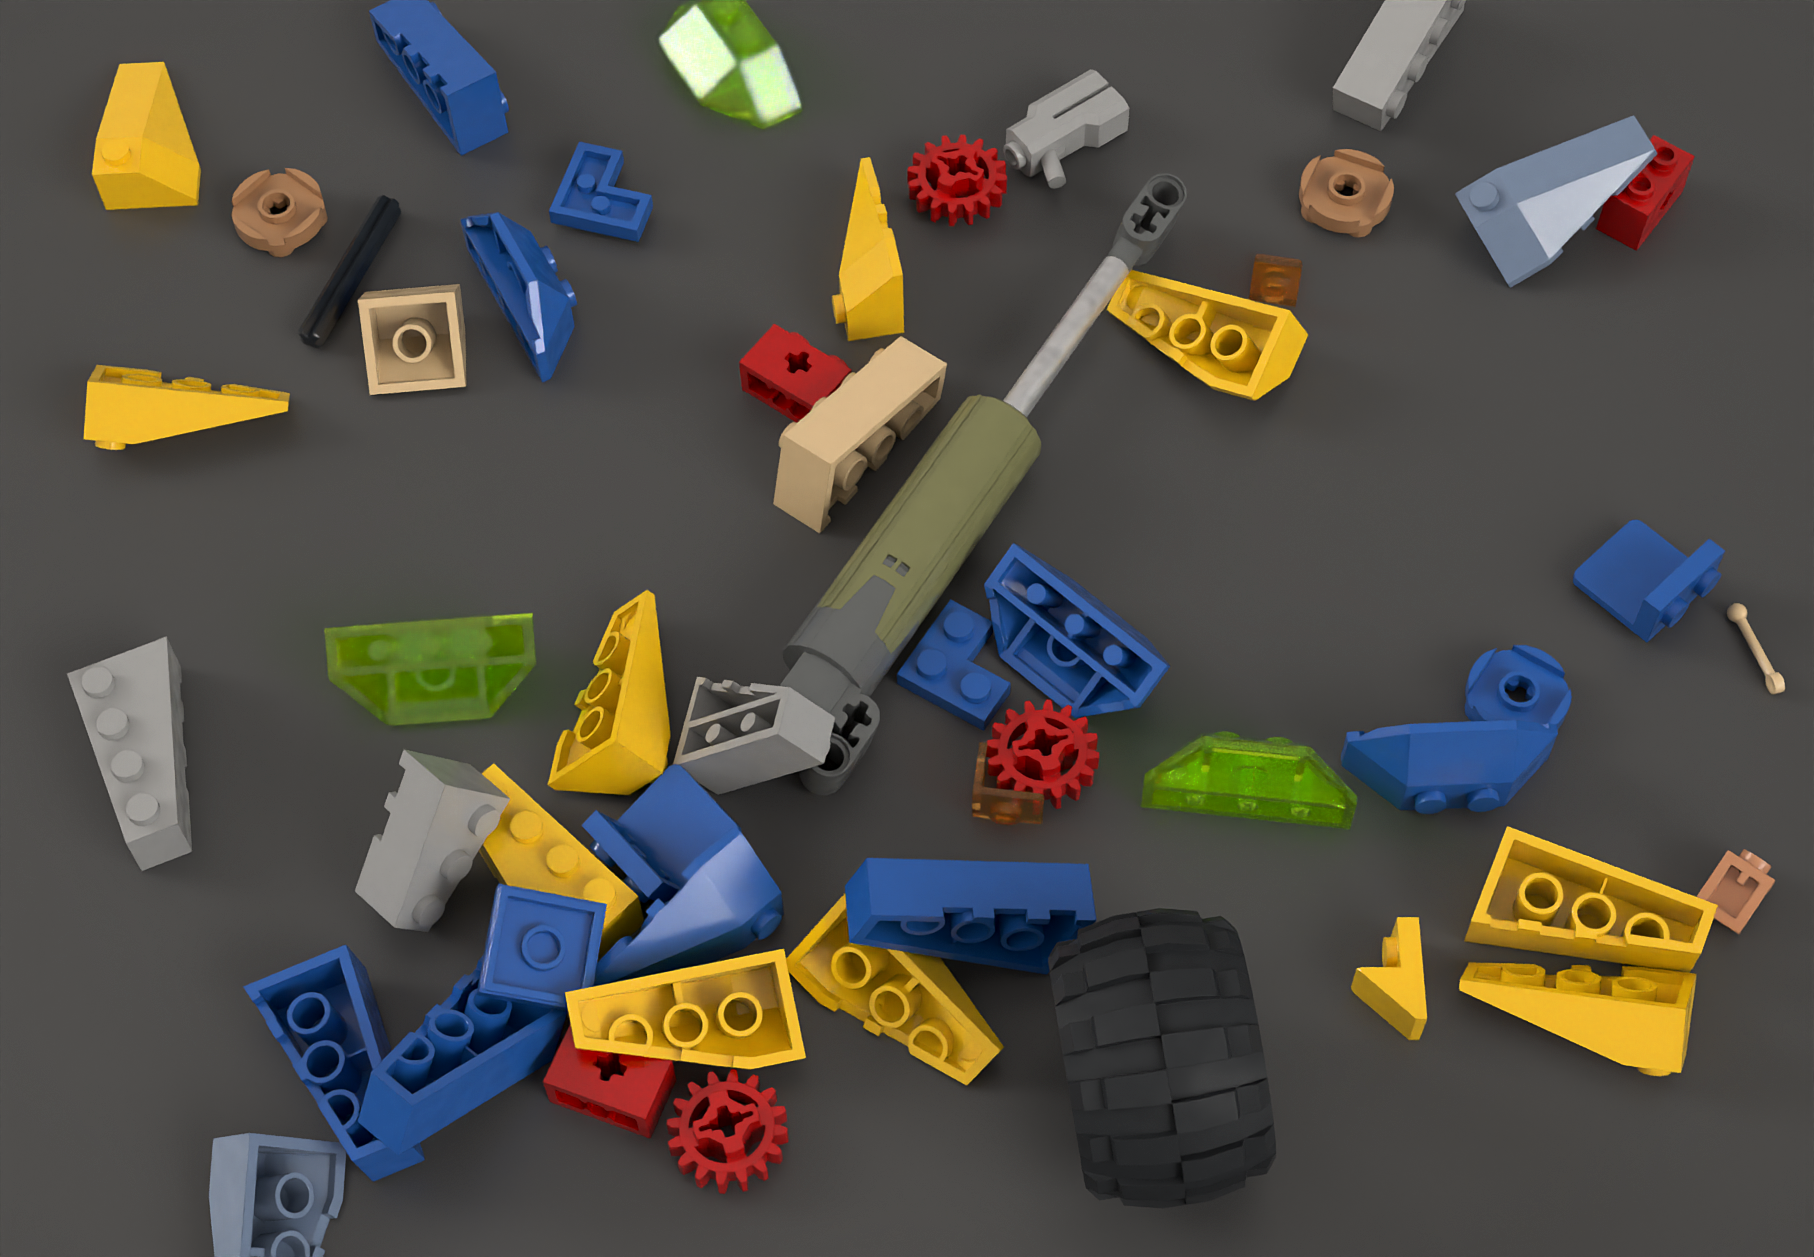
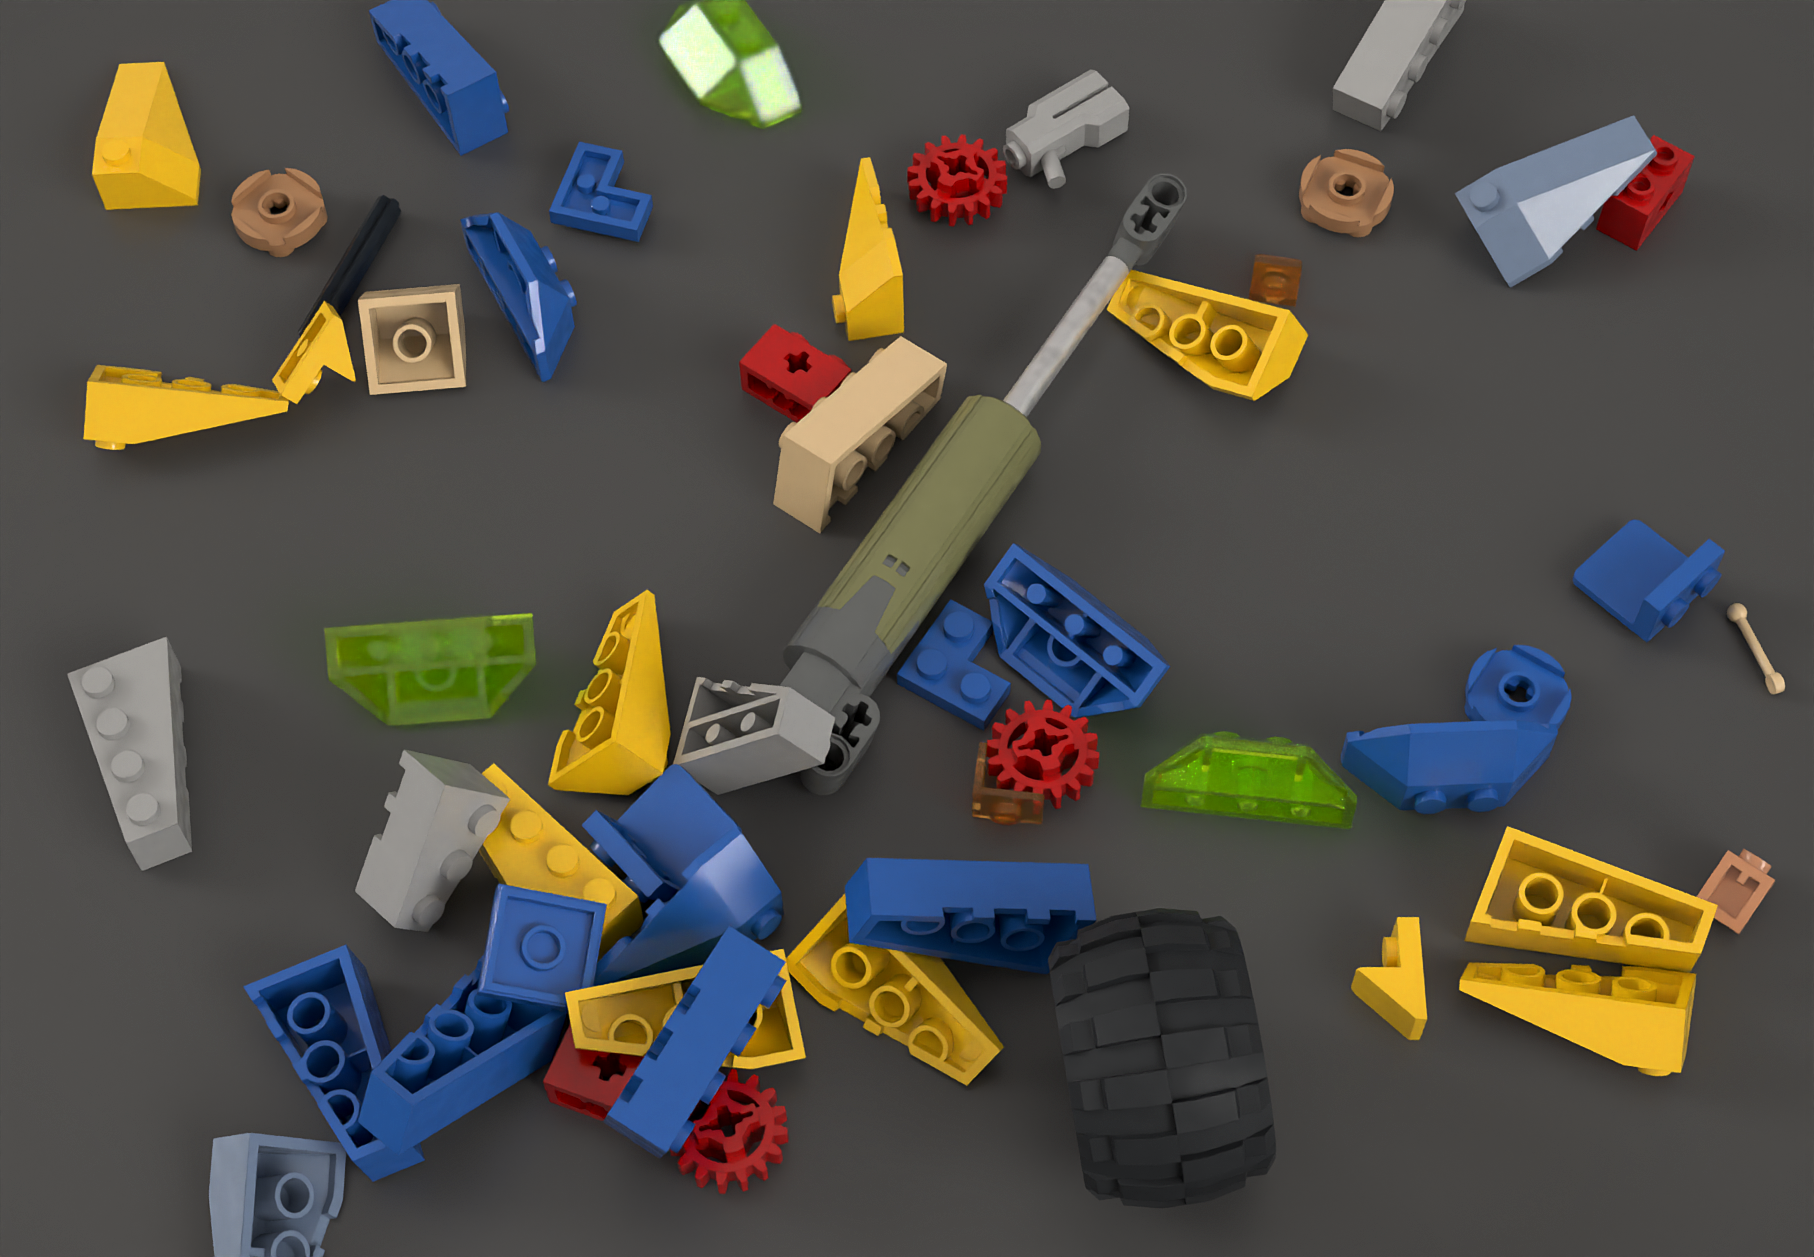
none -> yellow slope [272,301,356,404]
none -> blue wedge [603,926,787,1159]

